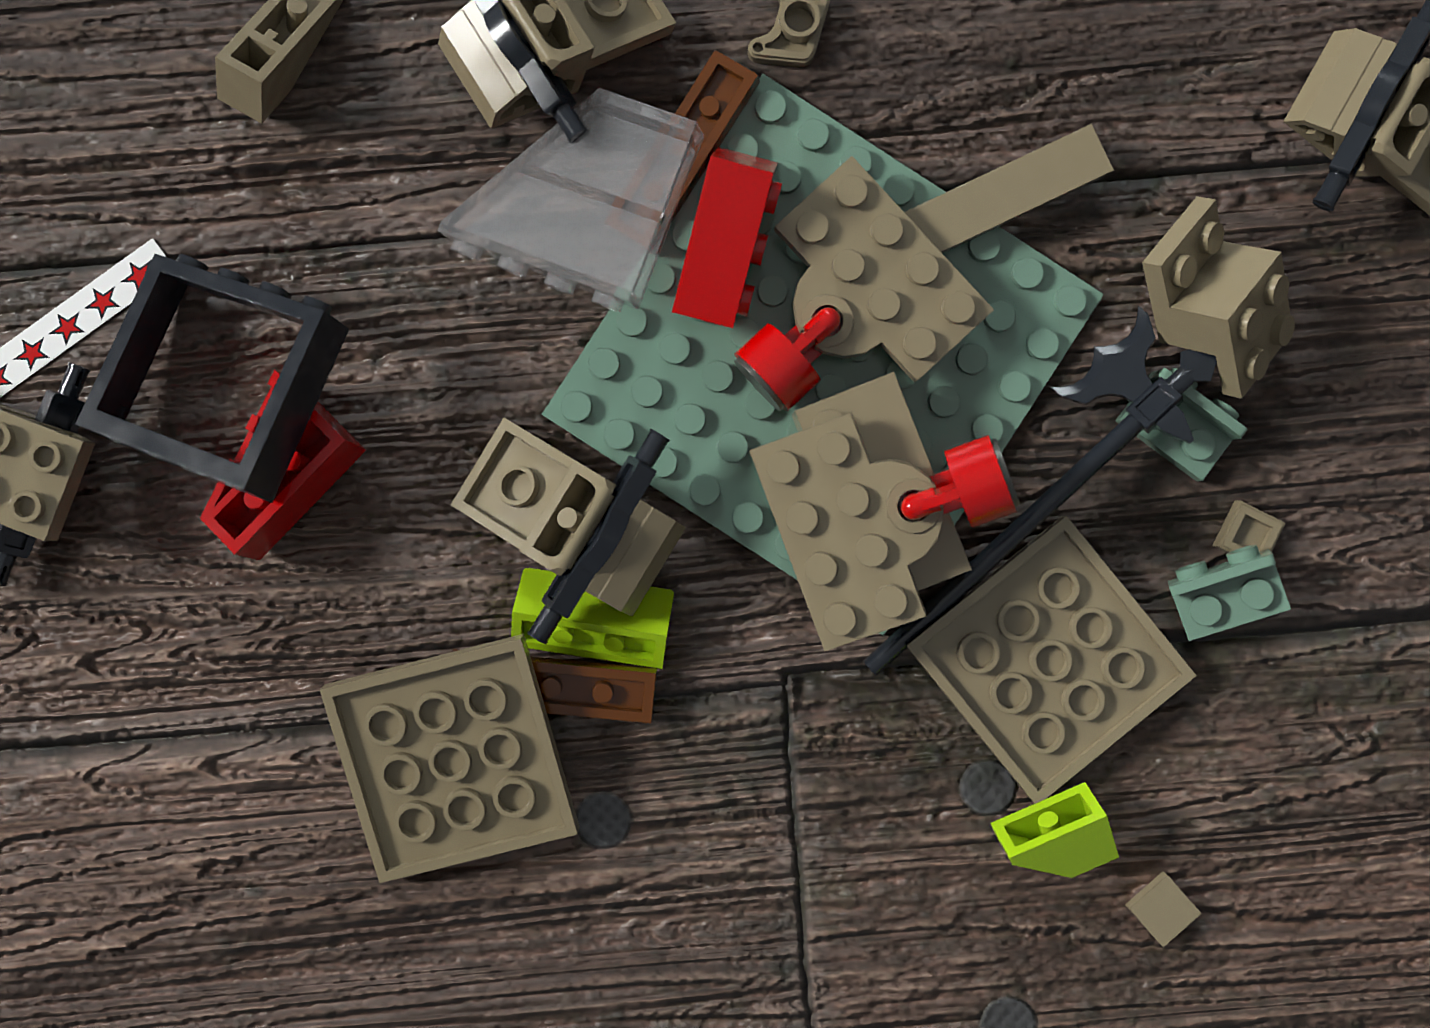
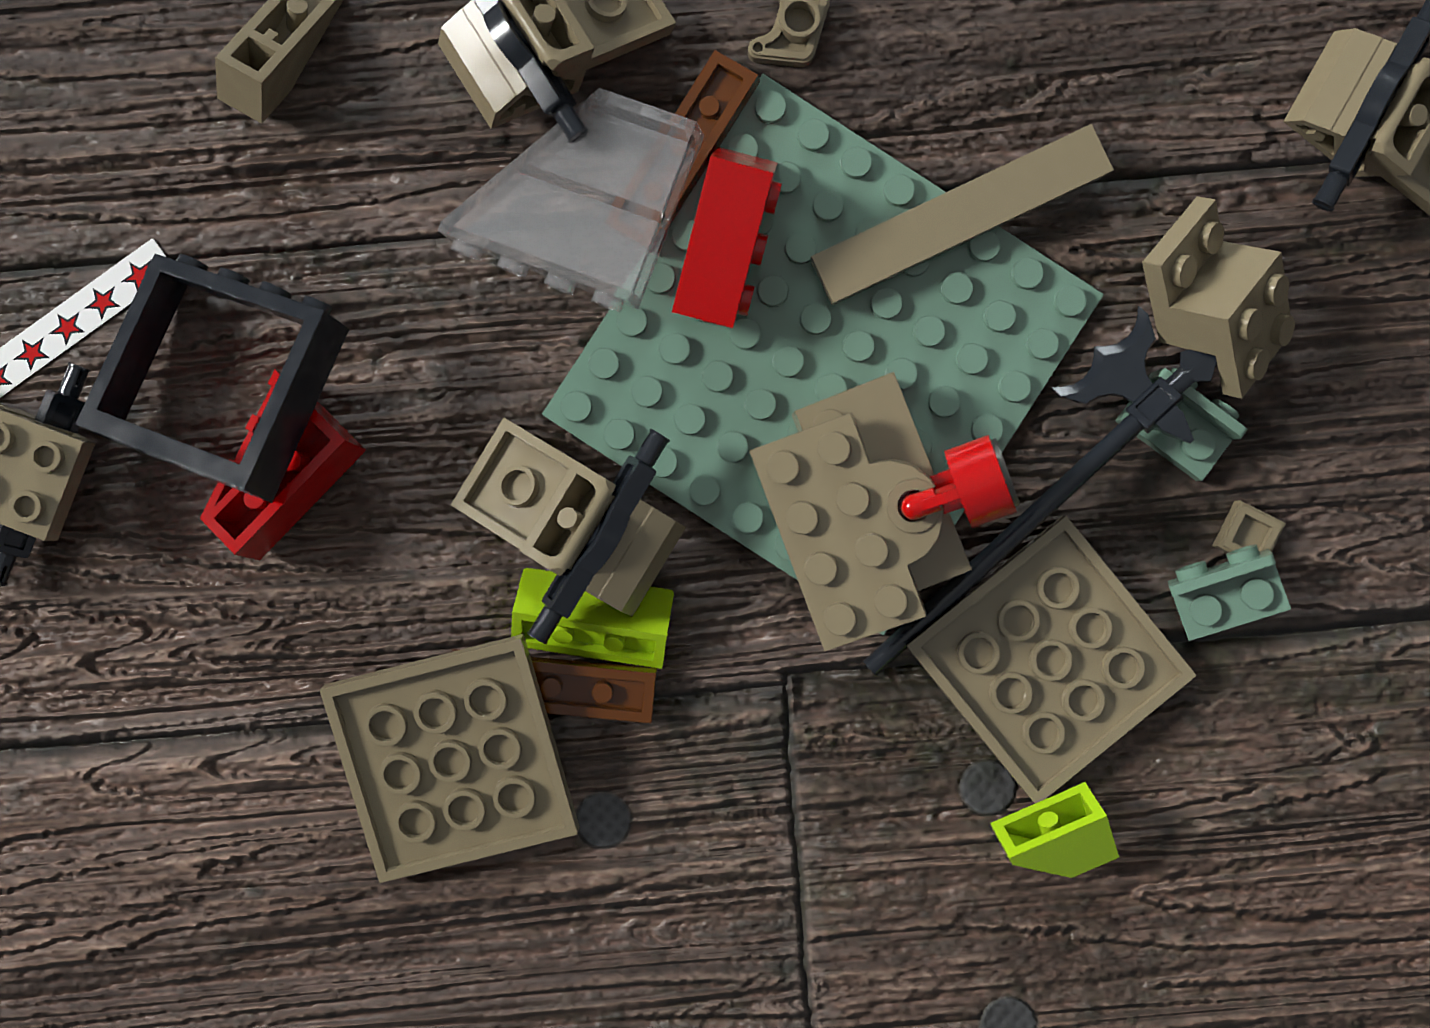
dark tan plate [734,156,994,411] -> none
dark tan tile [1125,871,1202,947] -> none

